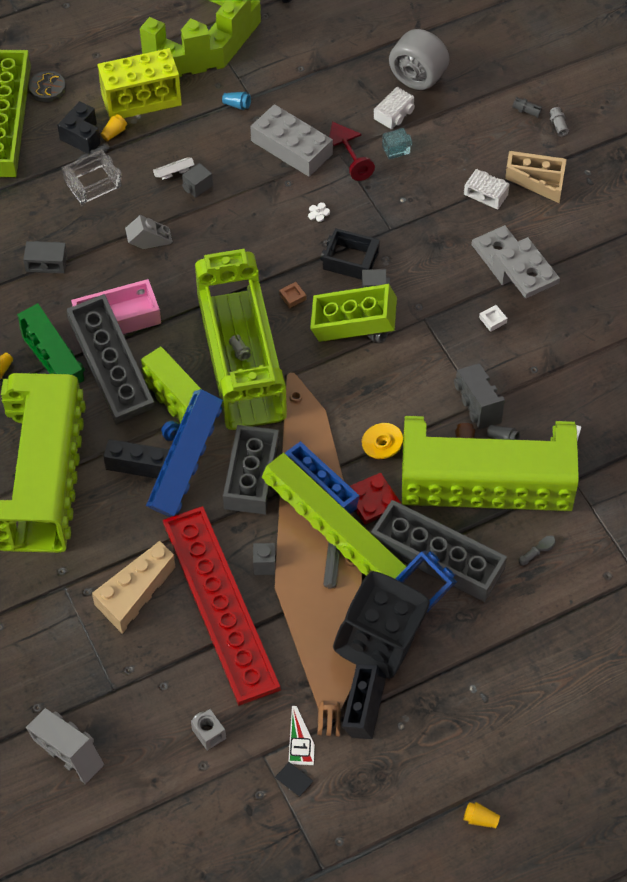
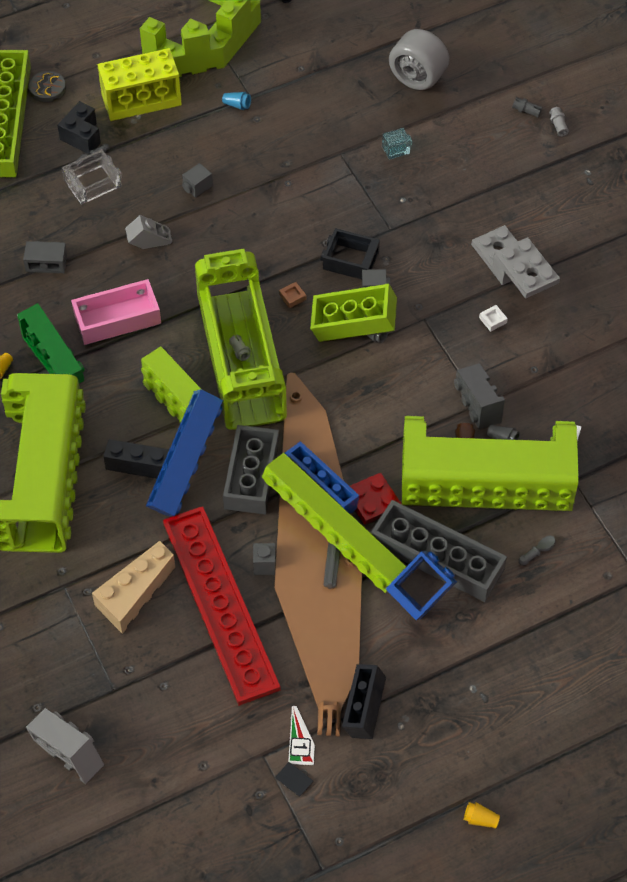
dark grey brick [67,294,154,424] -> none
yellow cone [100,114,127,142] -> none
white plate [153,157,194,180] -> none
blue plate [161,421,180,441] -> none
light grey brick [191,709,226,751] -> none
light grey brick [251,104,333,177] -> none
white plant [308,203,330,222] -> none
dark red piece [329,121,375,181] -> none
black piece [333,571,430,679] -> none
yellow dish [362,423,403,459] -> none
white brick [374,87,415,129] -> none
white brick [464,169,510,210] -> none
tan wedge [505,151,566,203] -> none

